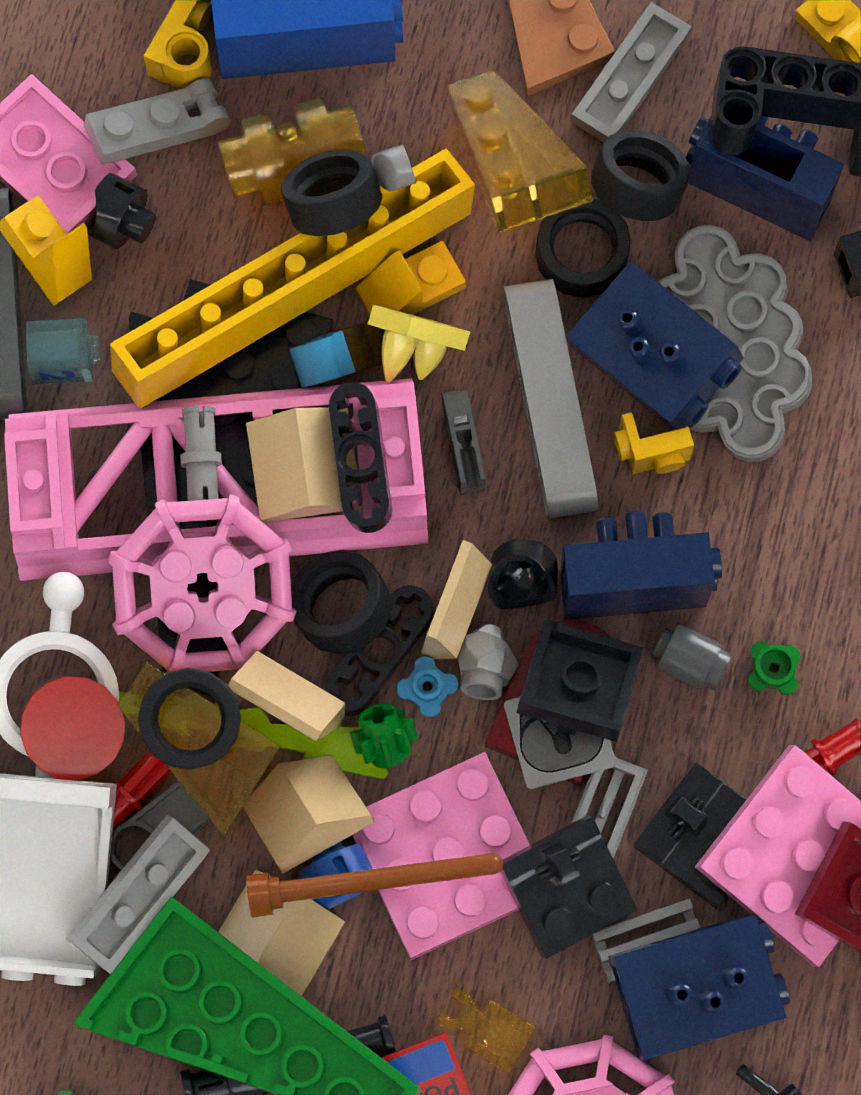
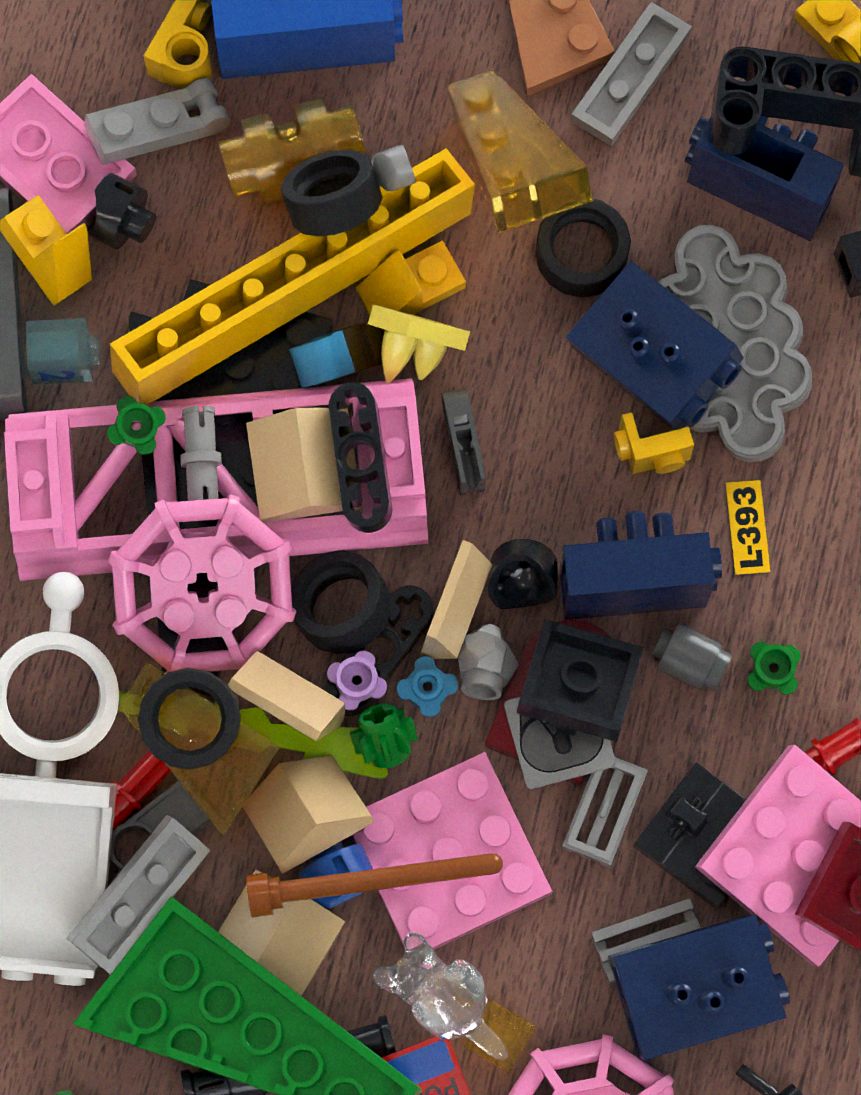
red tile [20,675,125,780] -> none
black hinge [500,815,638,959] -> none
light grey beam [503,278,598,520] -> none
black tyre [591,130,690,221] -> none
none -> green plate [107,396,166,455]
none -> lavender plate [327,651,387,710]
none -> clear animal [373,933,508,1061]
none -> yellow sticker [725,480,770,575]

